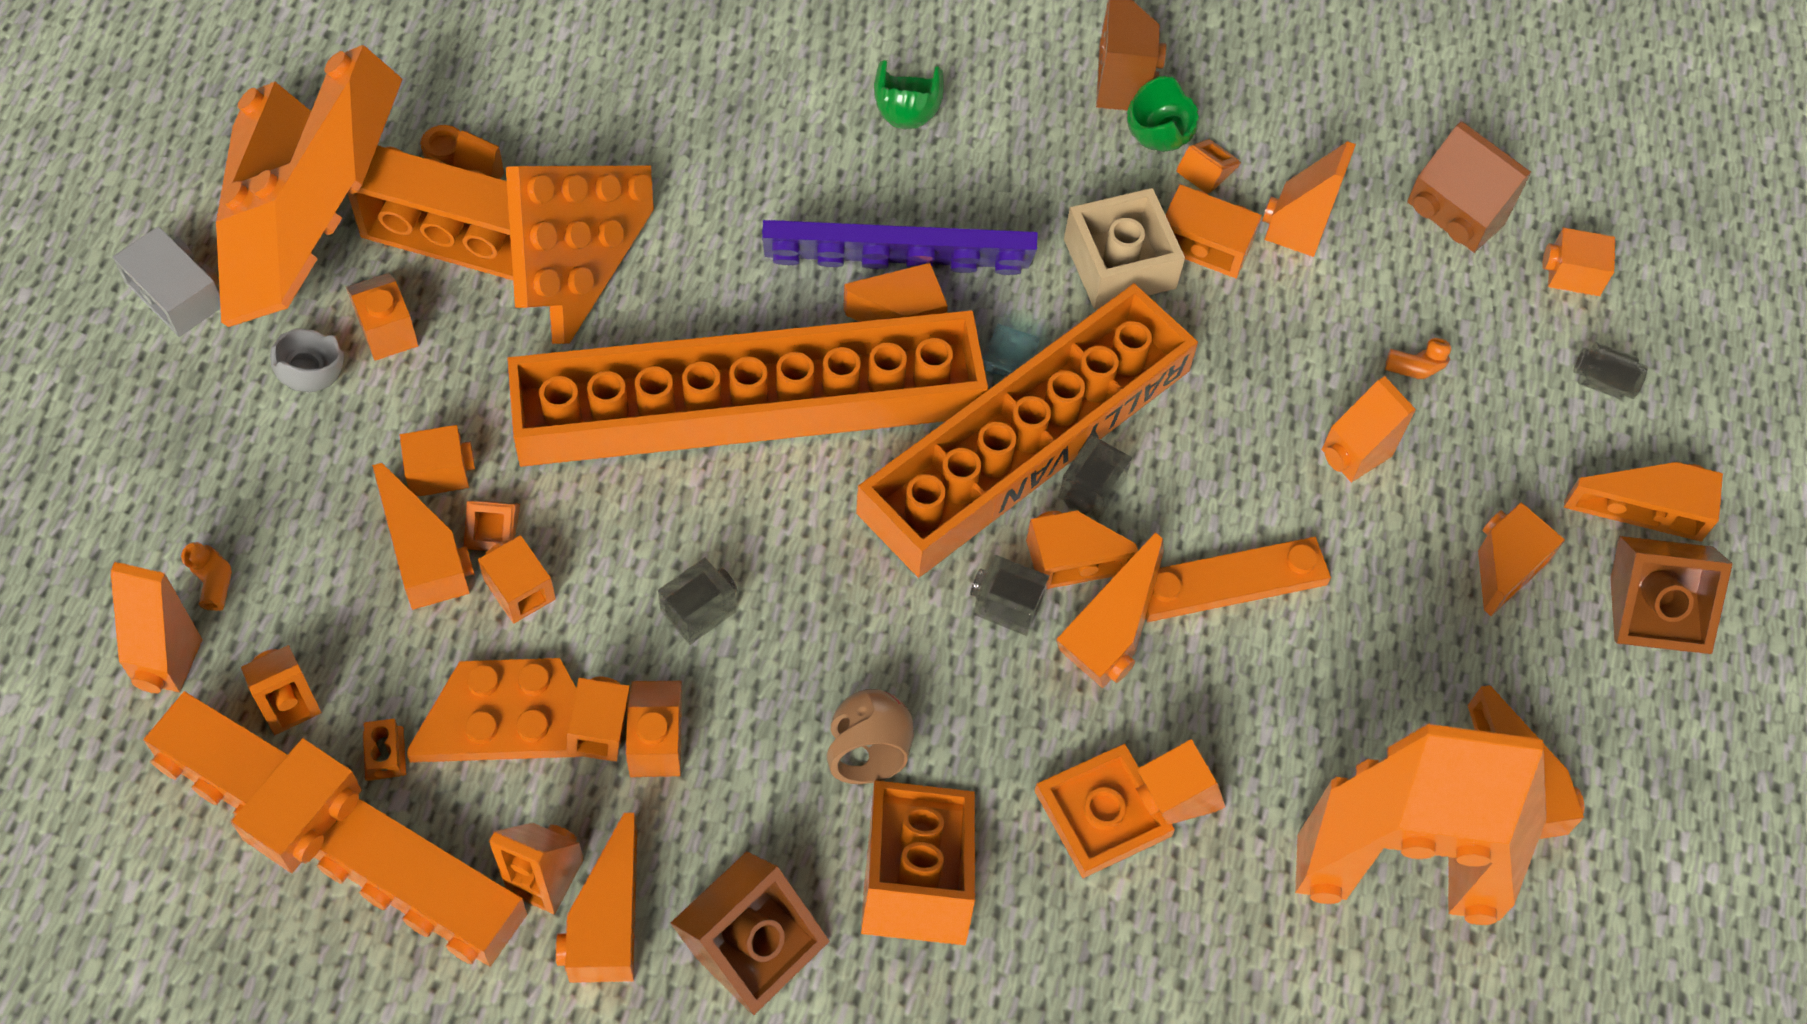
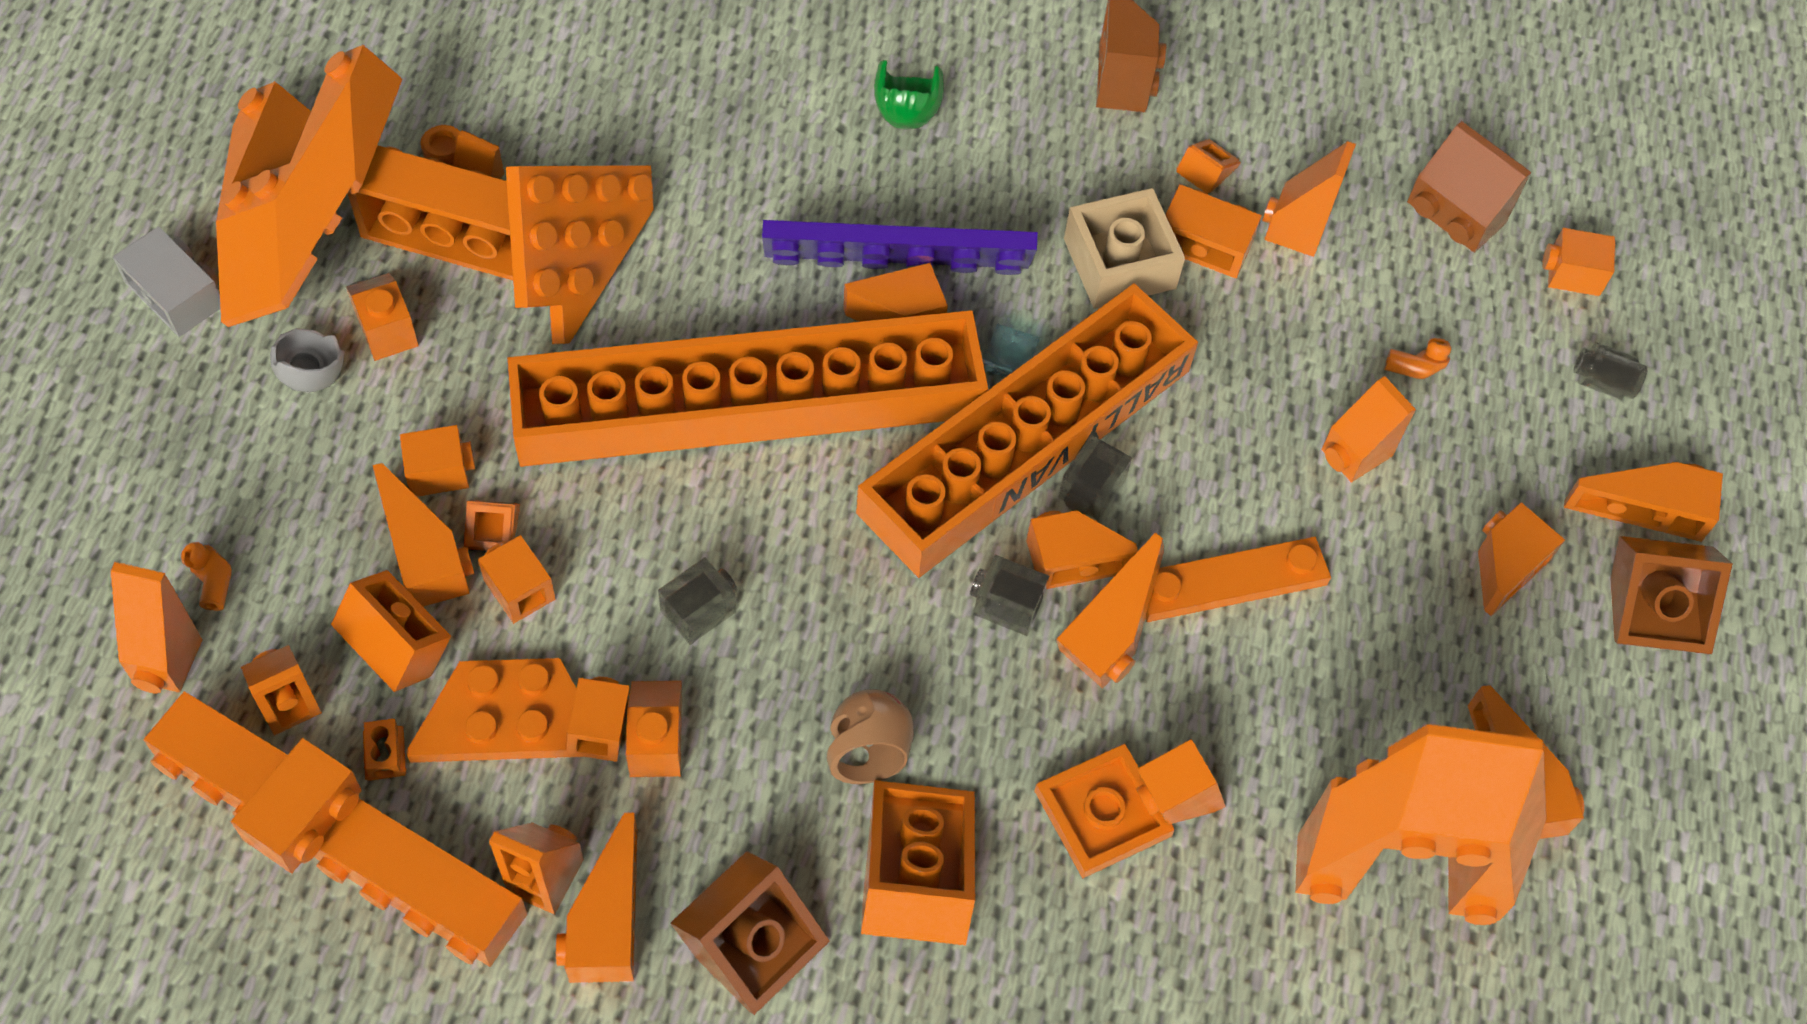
green hair [1126,76,1199,152] -> none
none -> orange brick [331,570,451,692]

